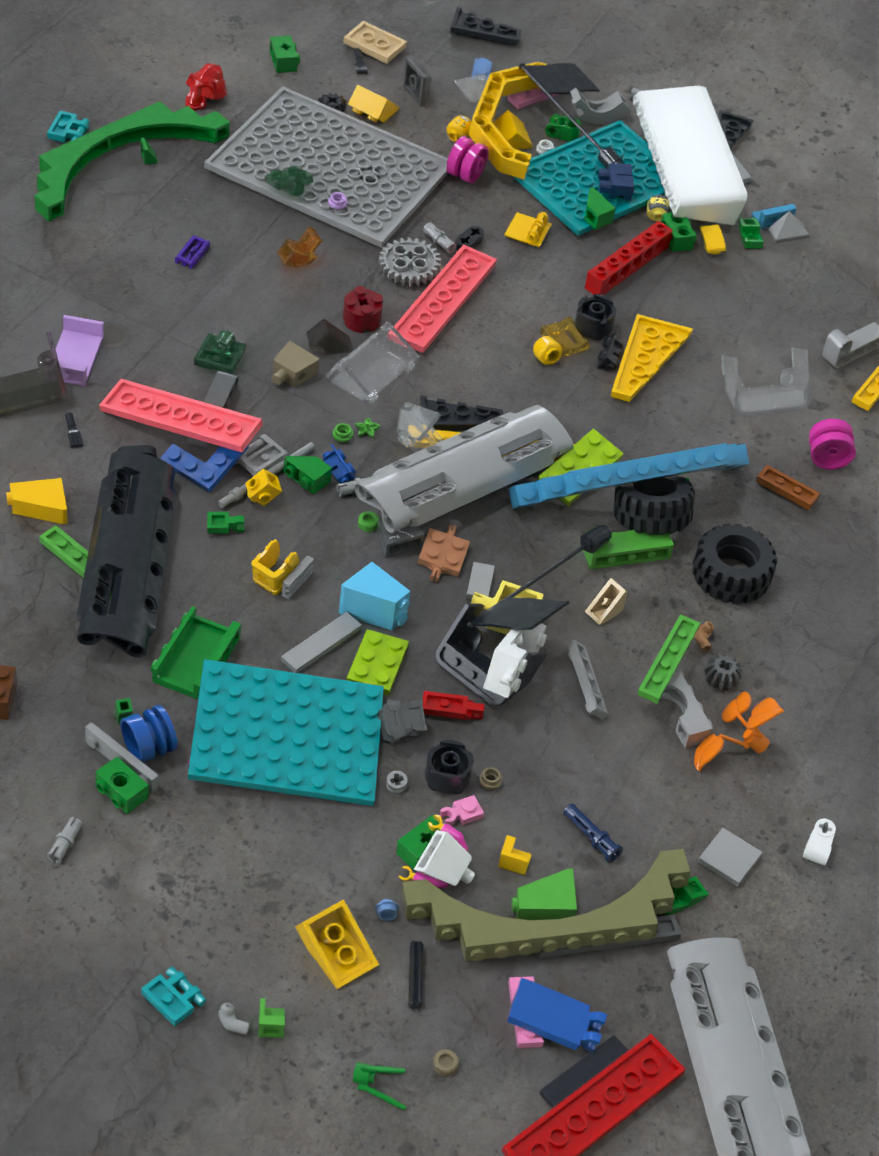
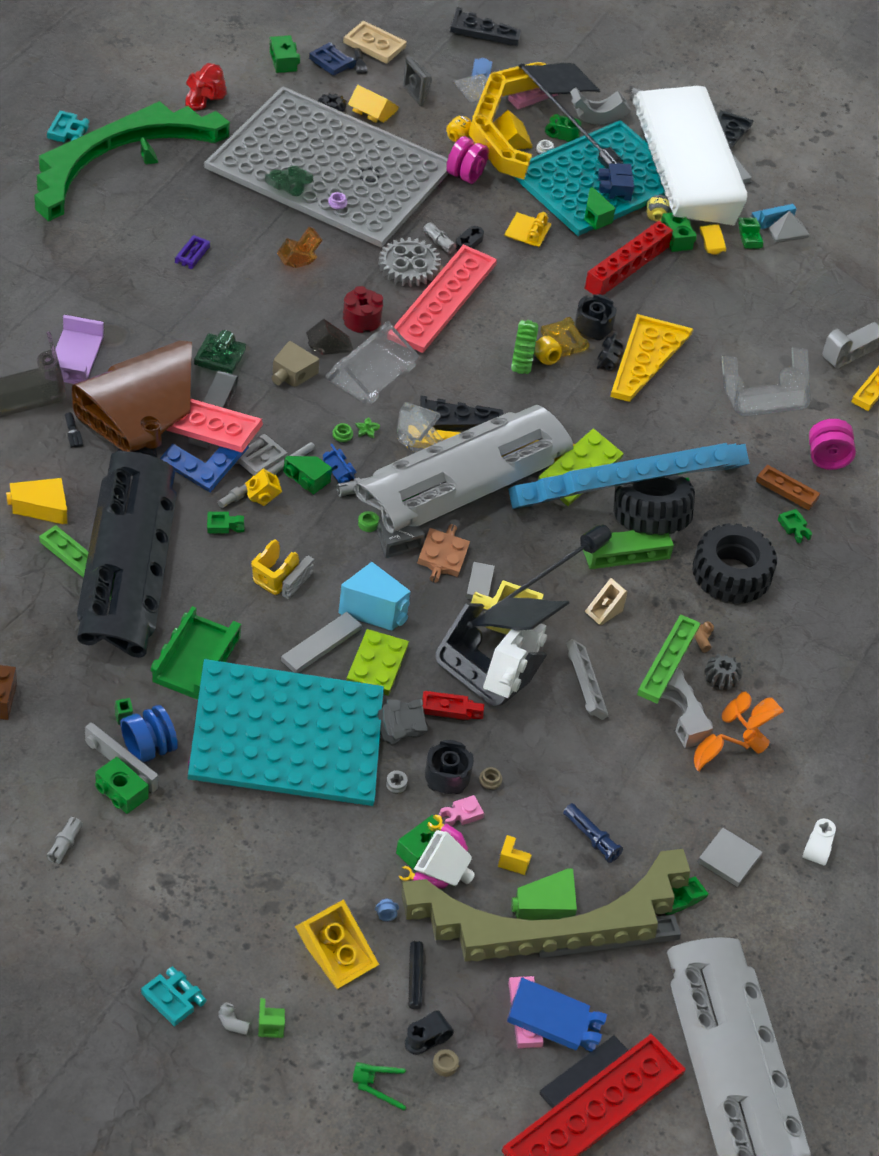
none -> reddish brown panel [72,341,192,452]
none -> dark blue plate [309,42,356,76]
none -> black piece [405,1010,454,1055]
none -> bright green gear [511,320,539,374]
none -> green plate [778,509,812,543]

